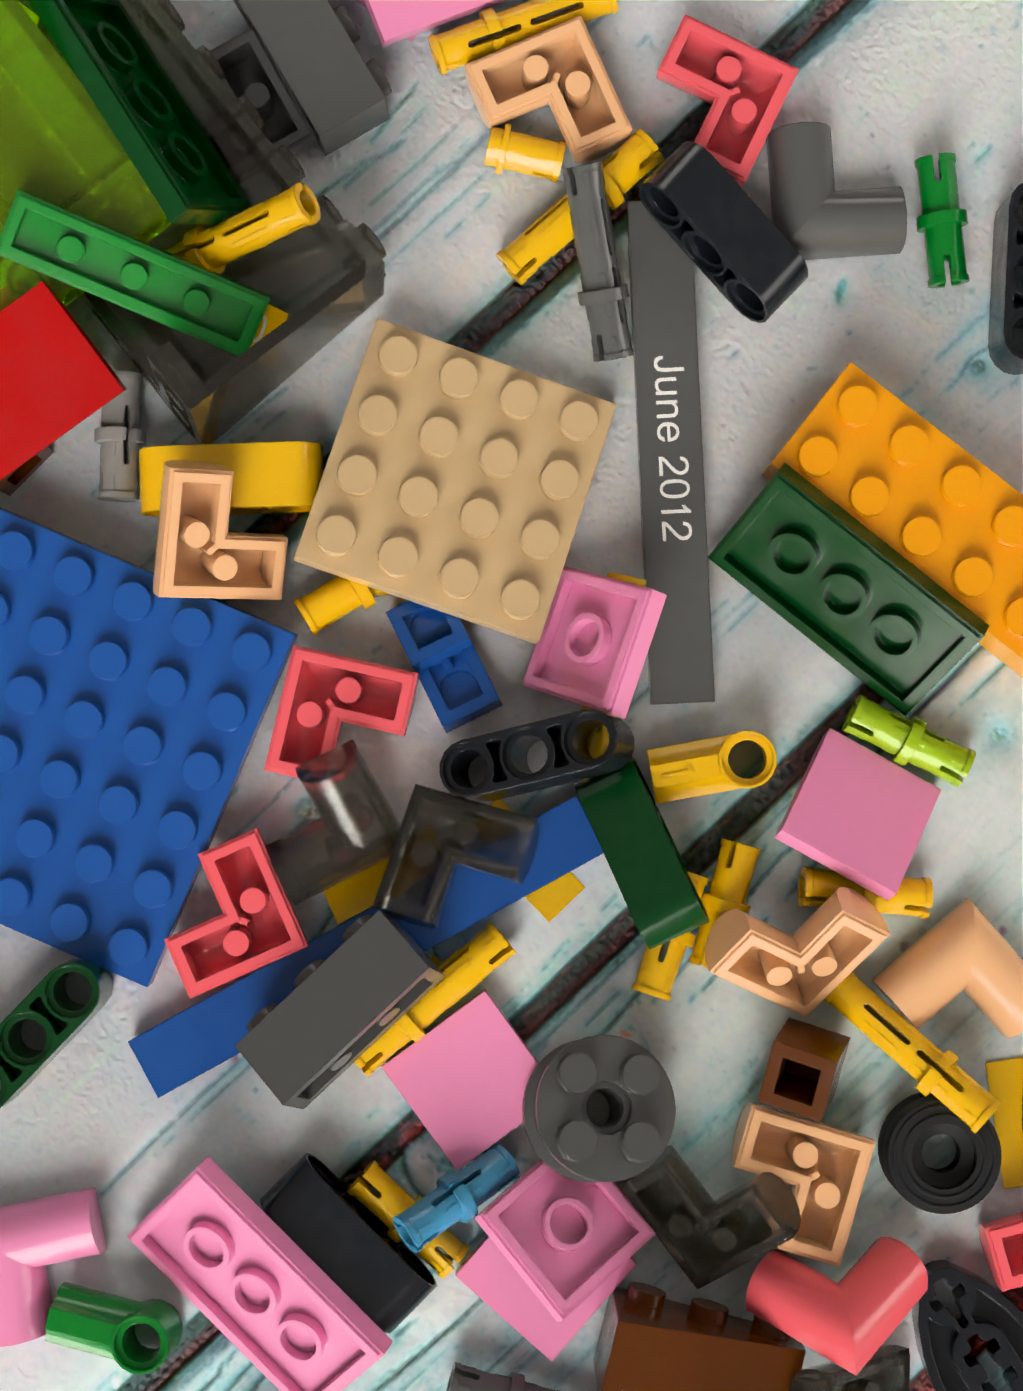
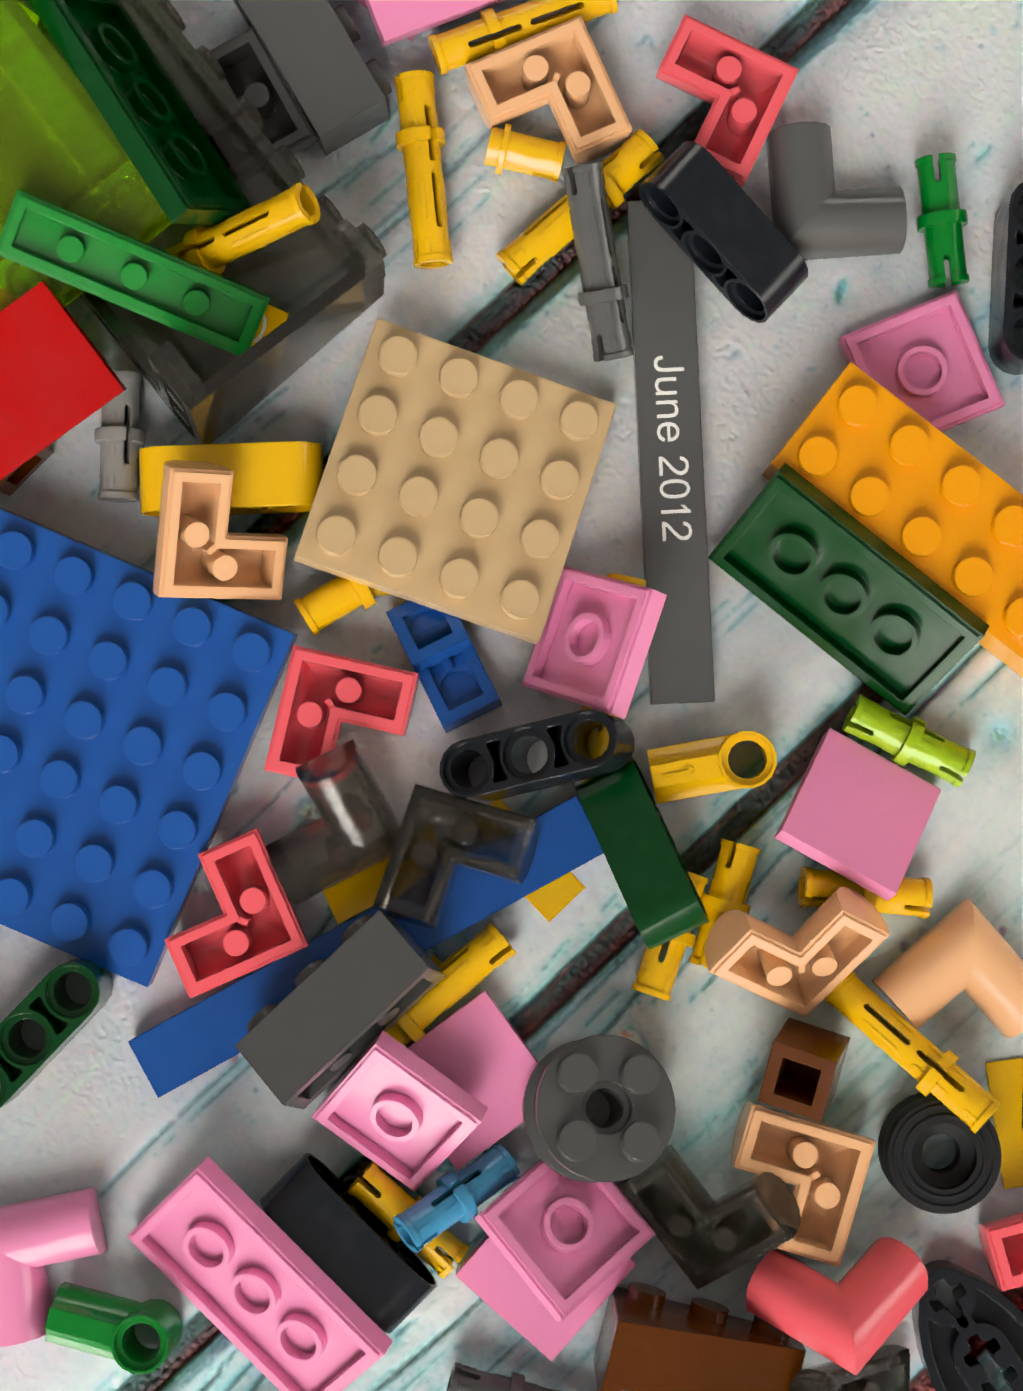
none -> bright pink tile [312,1030,488,1192]
none -> yellow pin [394,70,454,269]
none -> bright pink tile [838,290,1005,432]

